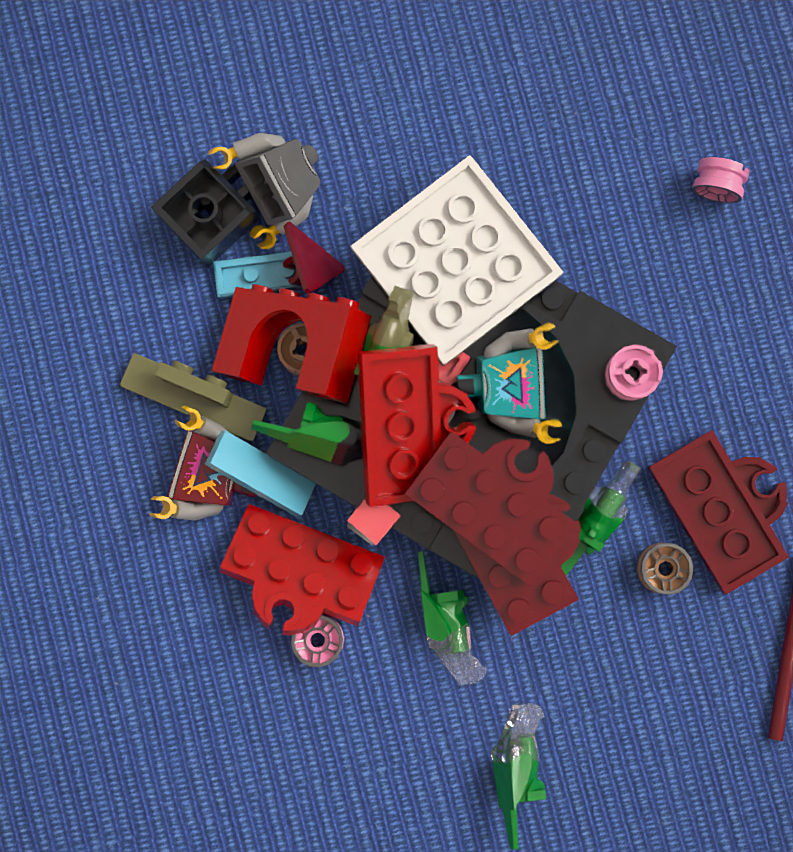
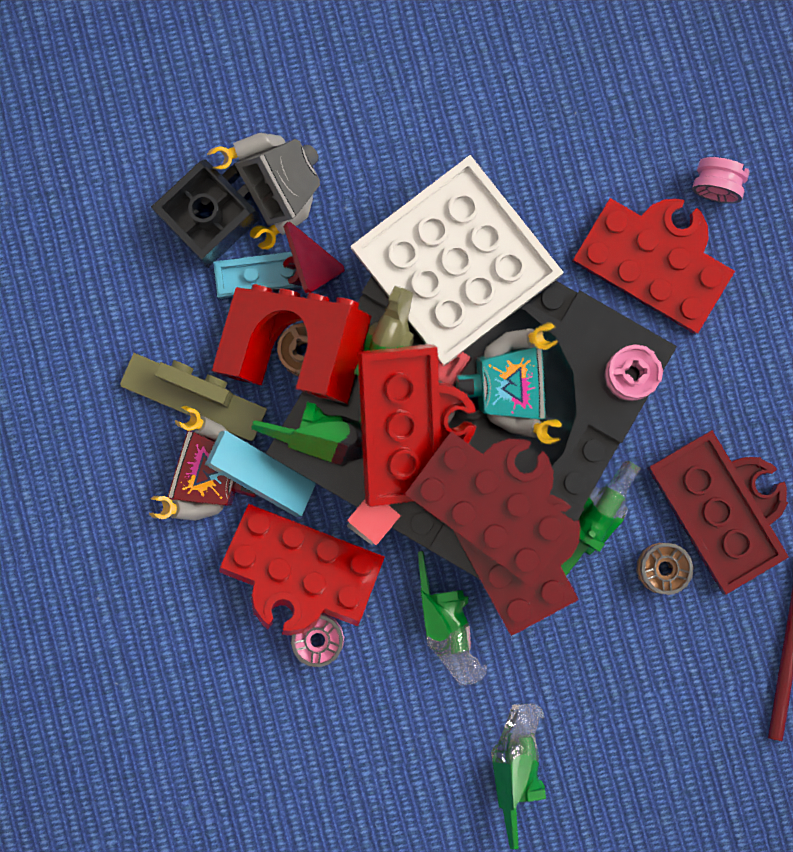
none -> red plate [572,198,735,335]

